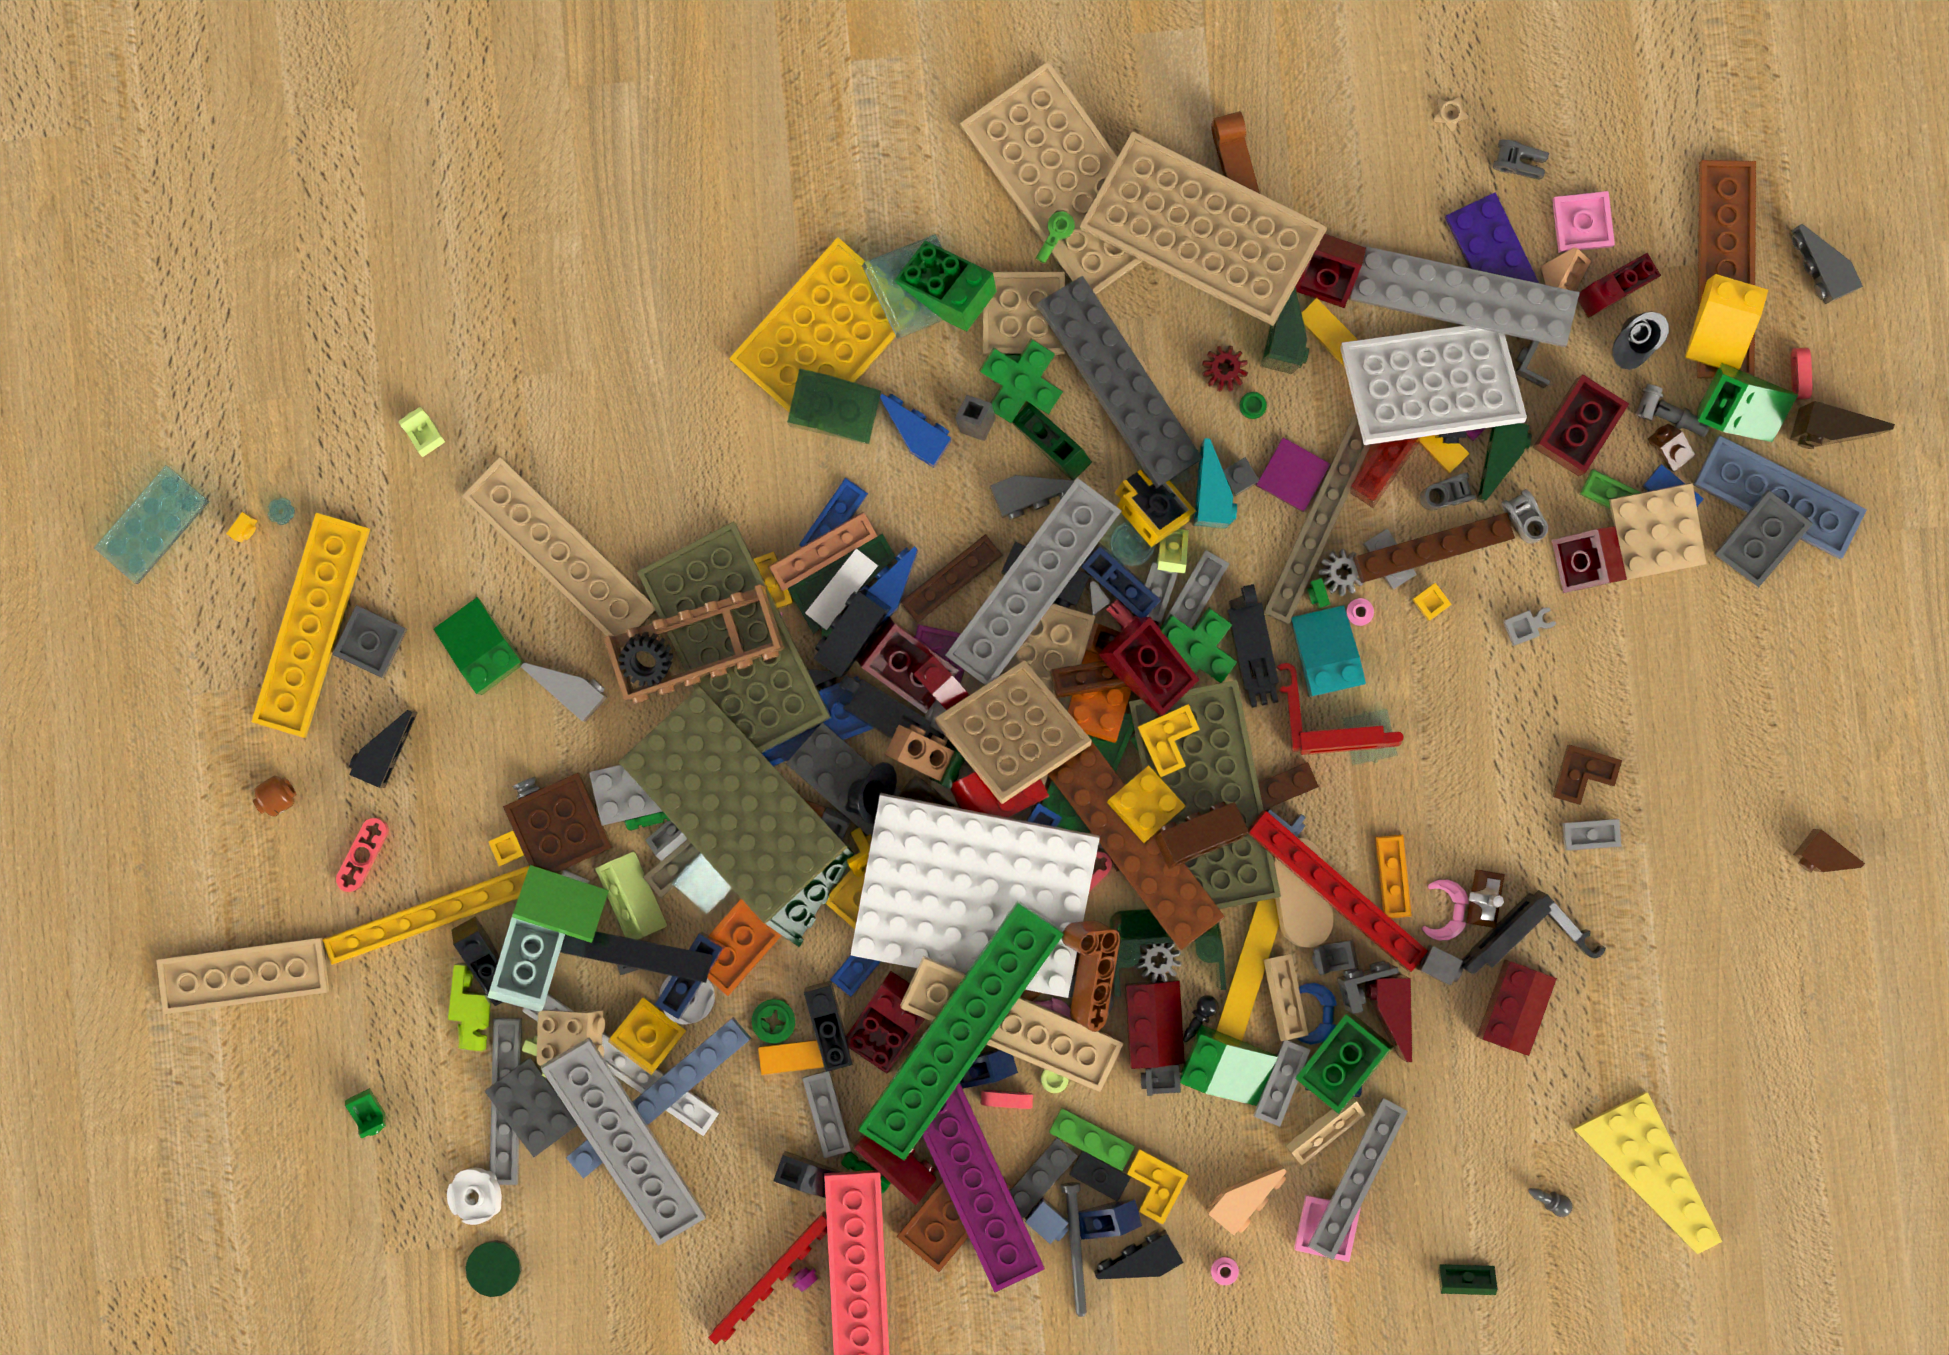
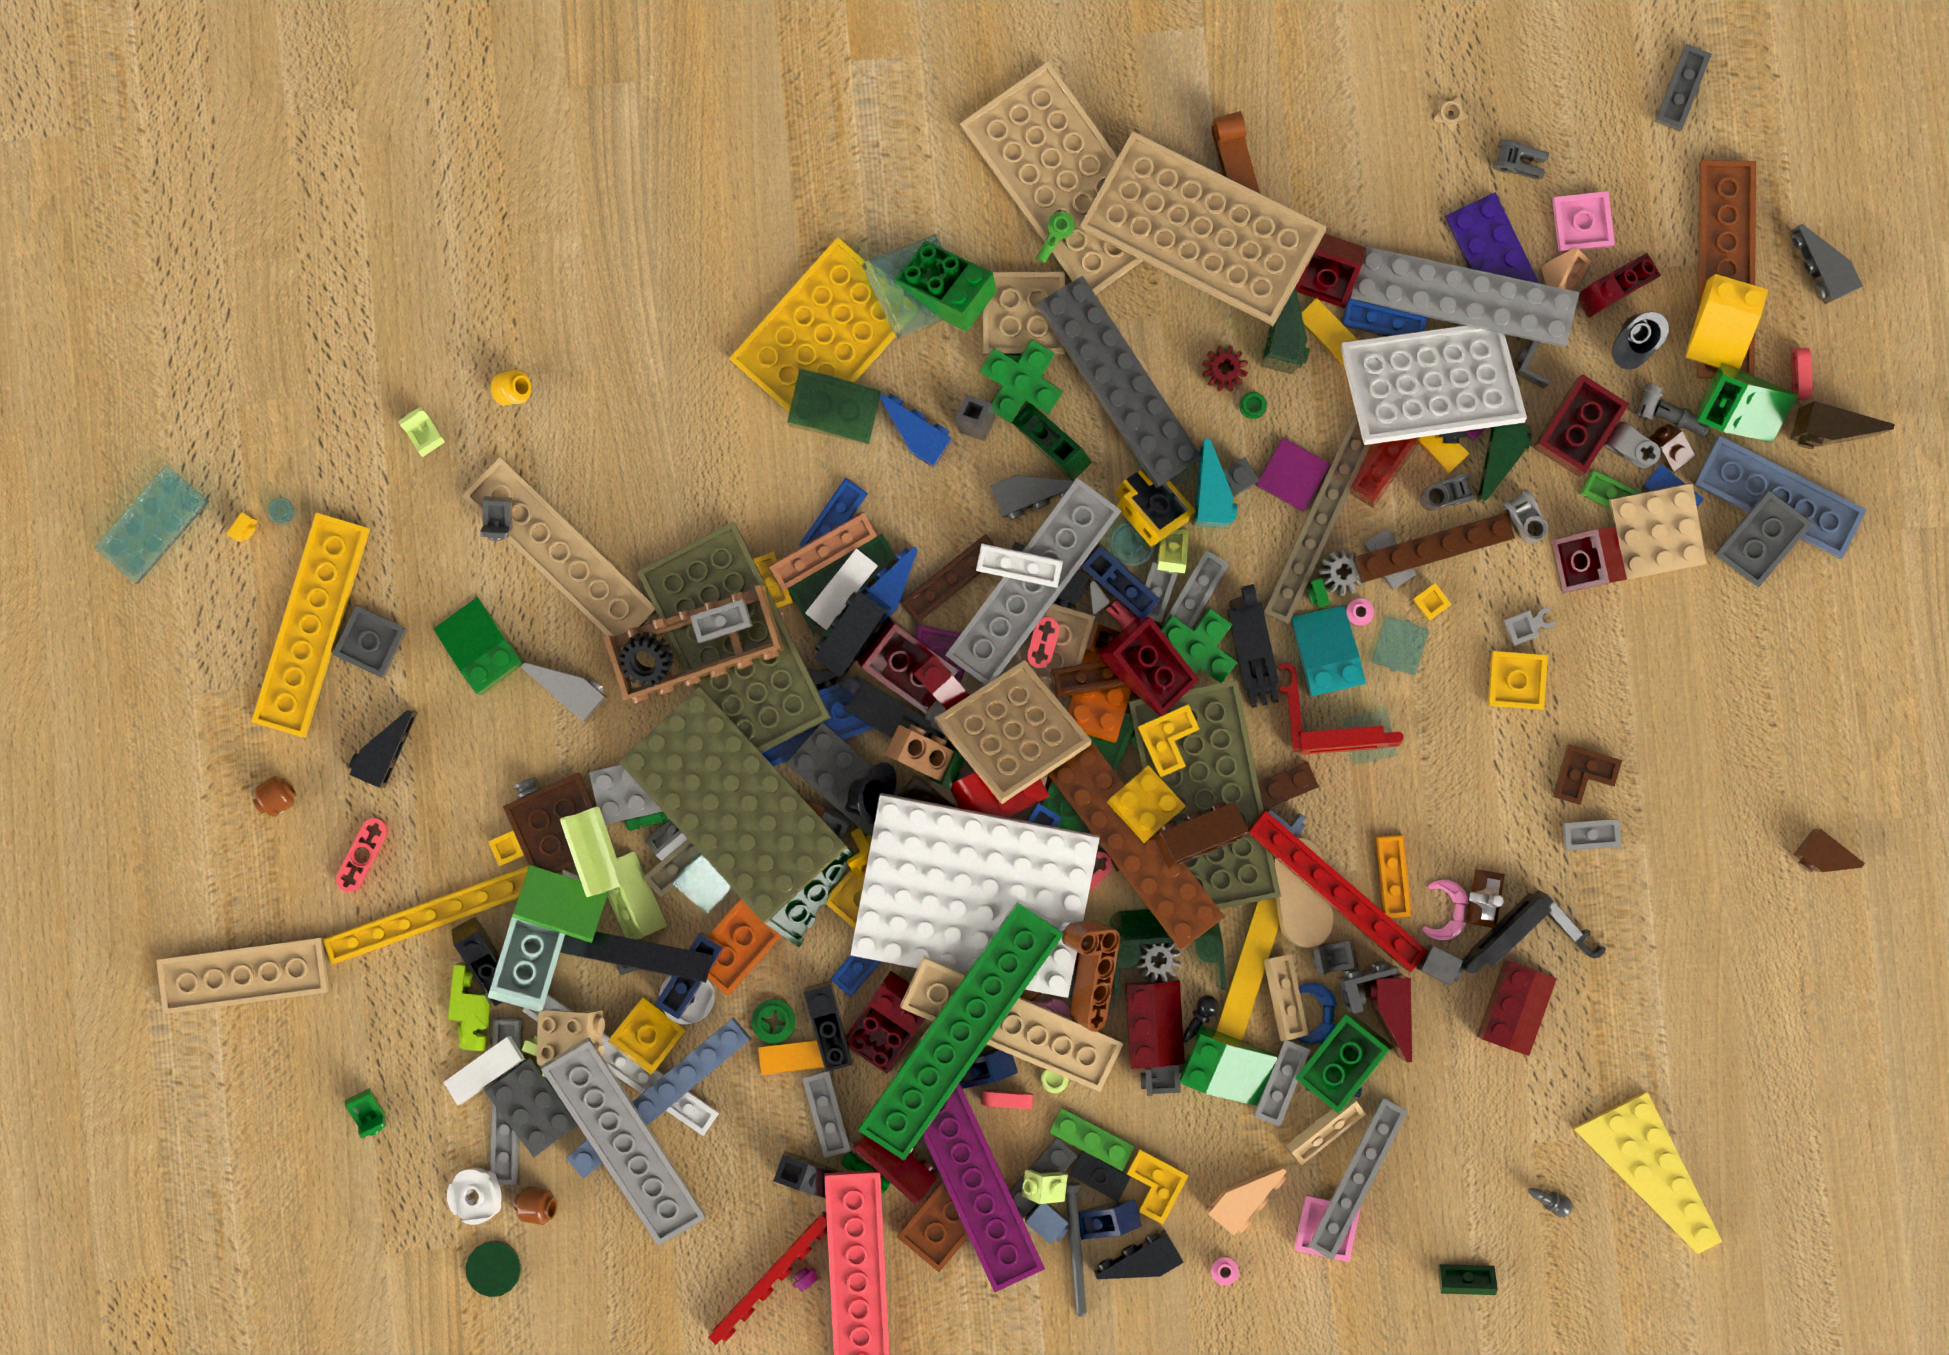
none -> white tile [443,1036,525,1105]
none -> dark grey bracket [480,496,512,541]
none -> yellow head [491,369,531,406]
none -> dark orange head [514,1186,557,1225]
none -> yellowish green panel [560,806,626,897]
none -> light grey plate [690,599,753,643]
none -> white tile [976,544,1063,588]
none -> yellowish green bracket [1022,1170,1068,1204]
none -> coral beam [1027,617,1059,669]
none -> blue tile [1341,298,1428,336]
none -> clear light blue piece [1372,617,1429,676]
none -> yellow plate [1488,651,1548,710]
none -> light grey piece [1605,421,1661,468]
none -> dark grey plate [1654,44,1712,131]

